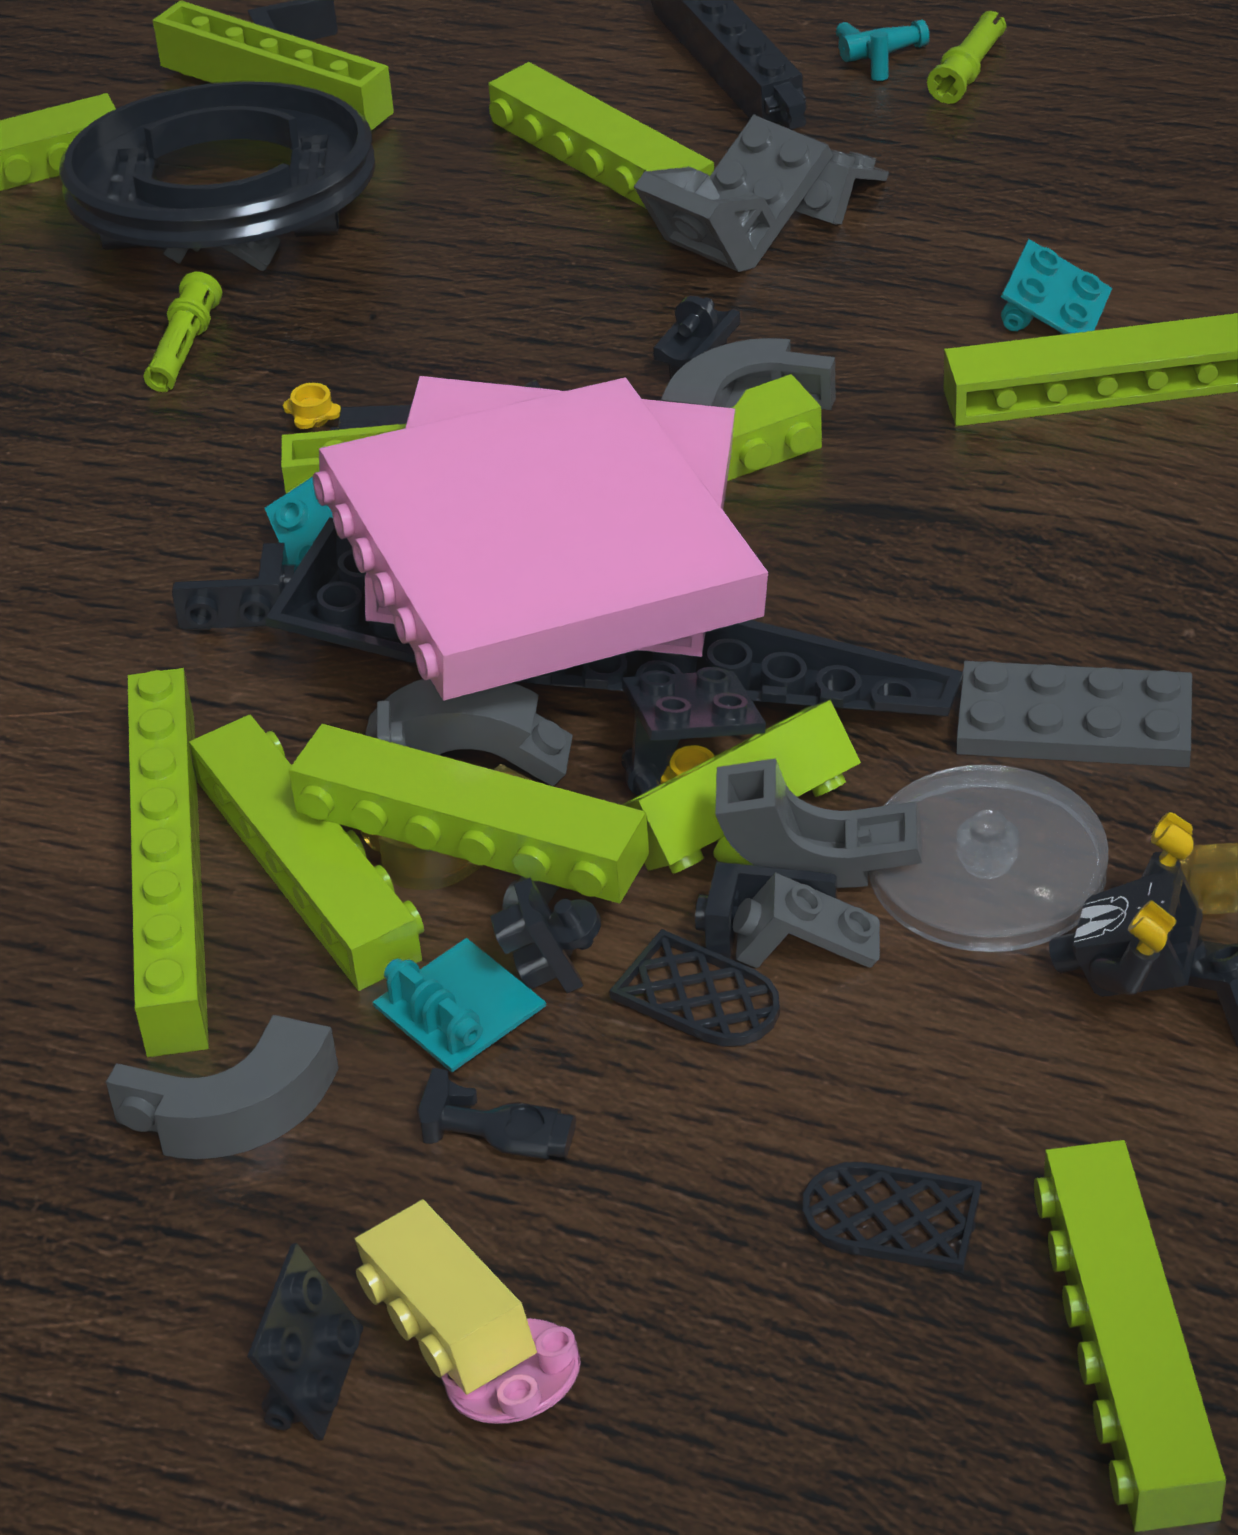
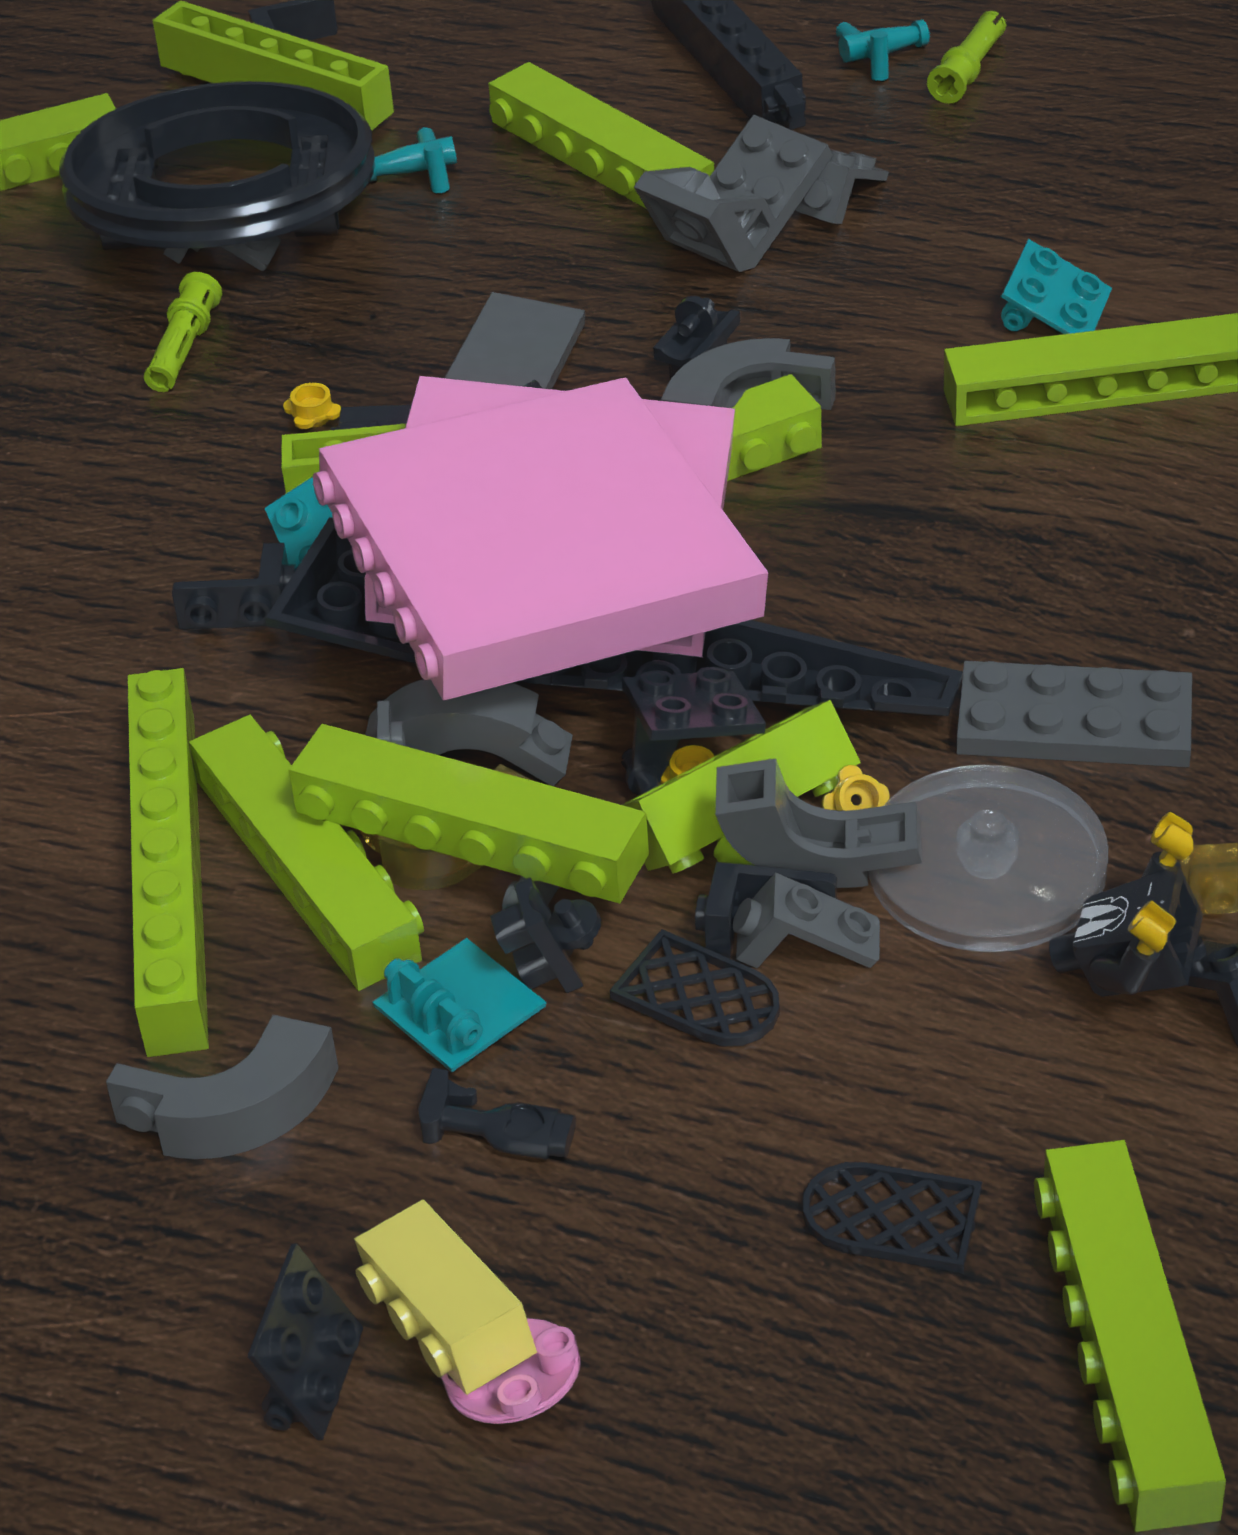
none -> teal piece [370,127,457,193]
none -> dark grey tile [445,292,585,390]
none -> yellow plate [821,765,890,811]

